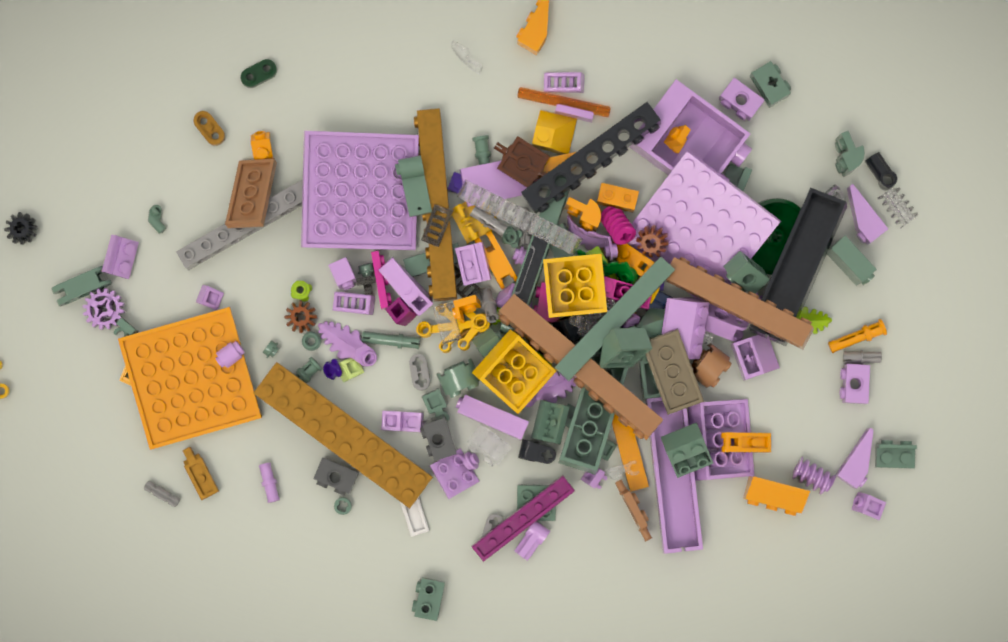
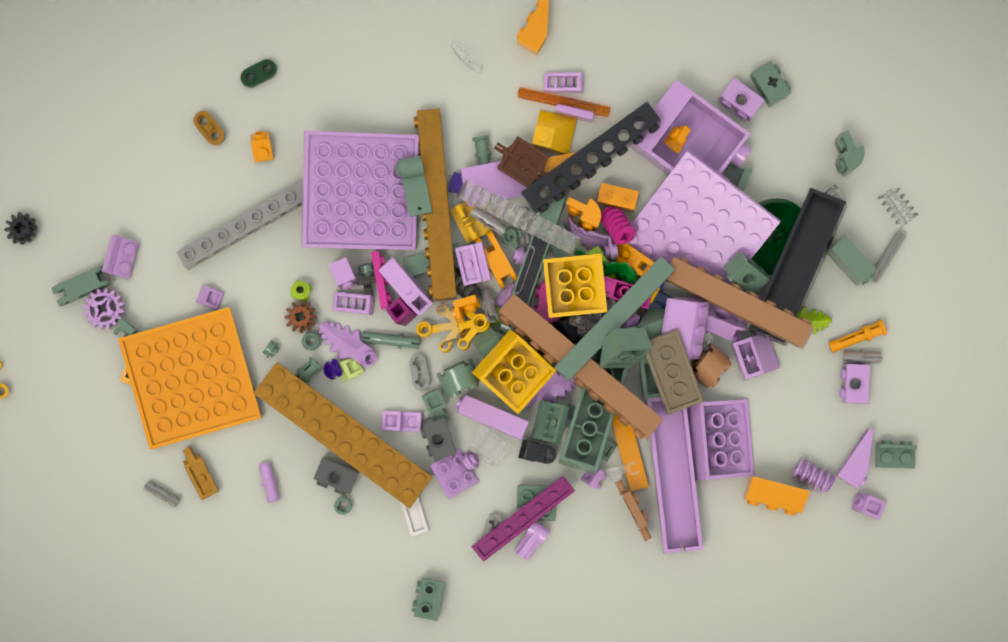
sand green arm [148,205,166,234] -> none
lavender brick [215,341,245,368] -> none
medium nougat plate [225,159,277,228] -> none
clear smoke slope [421,204,454,247] -> none
dark orange gear [636,225,669,258] -> none
sand green slope [661,422,713,478] -> none
light orange plate [721,432,771,453] -> none
lavender slope [847,184,888,245] -> none
black piece [865,152,897,190] -> none
none -> light grey axle [871,231,906,283]

